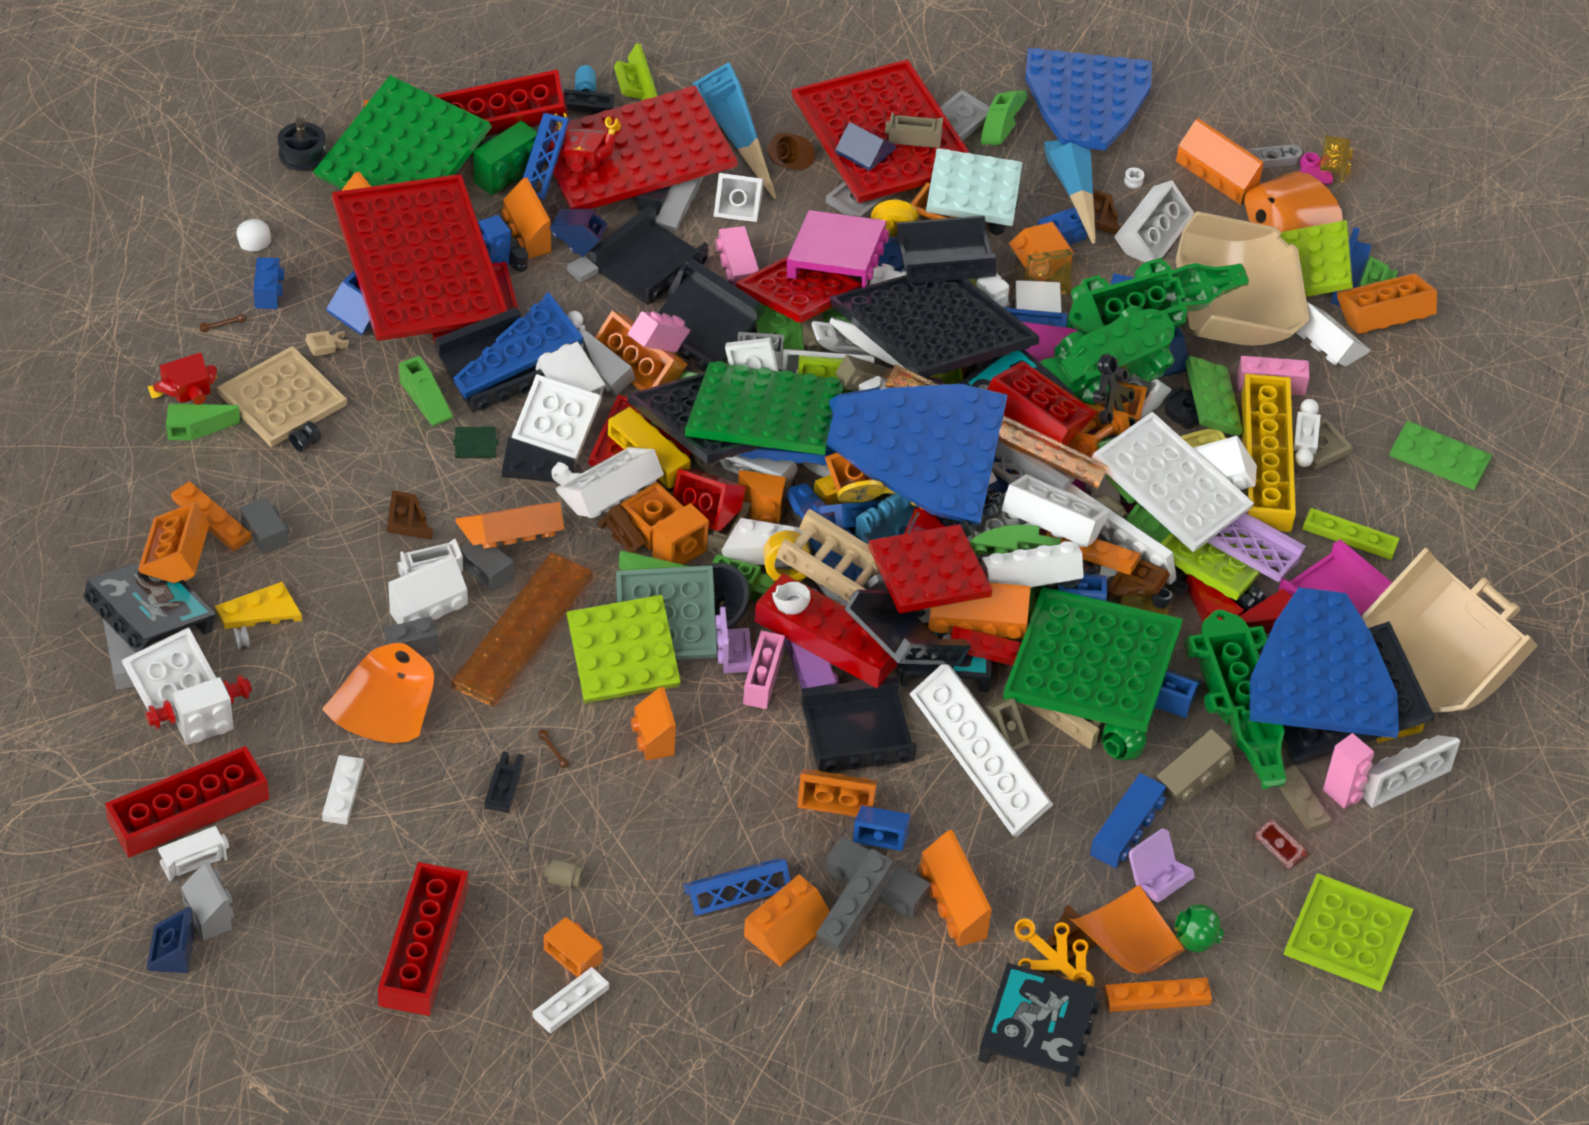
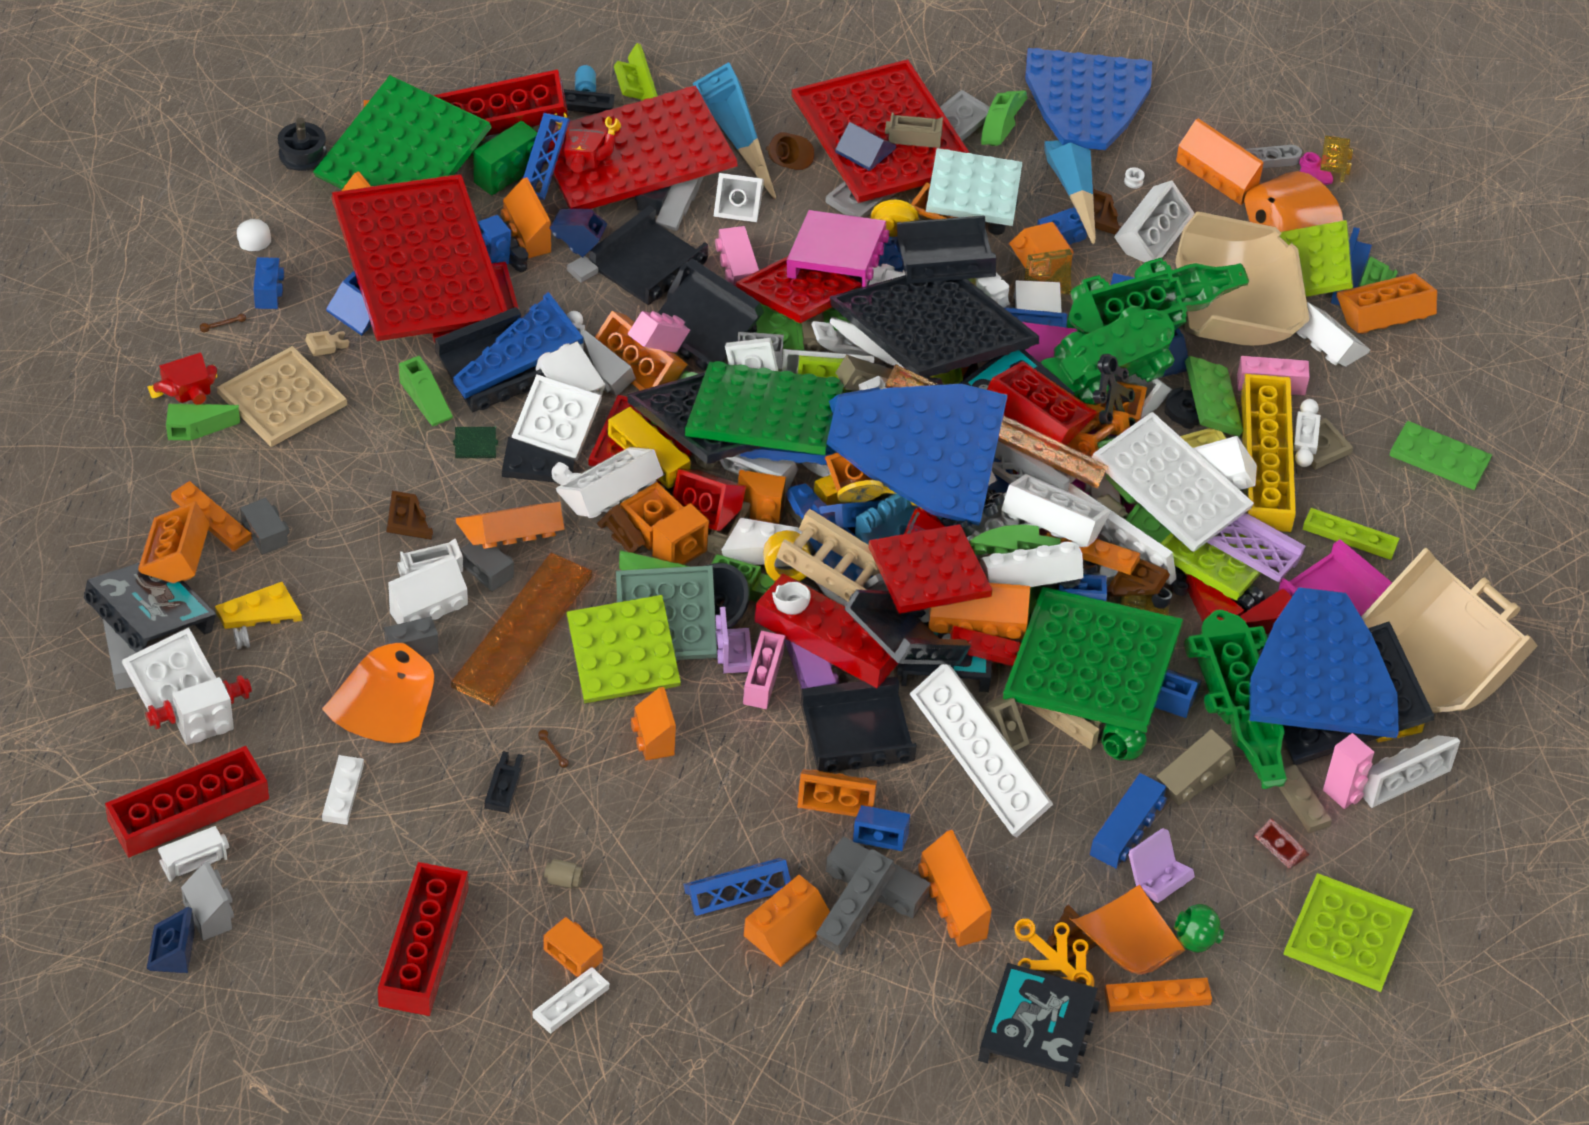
black wheel [288,421,321,453] -> none

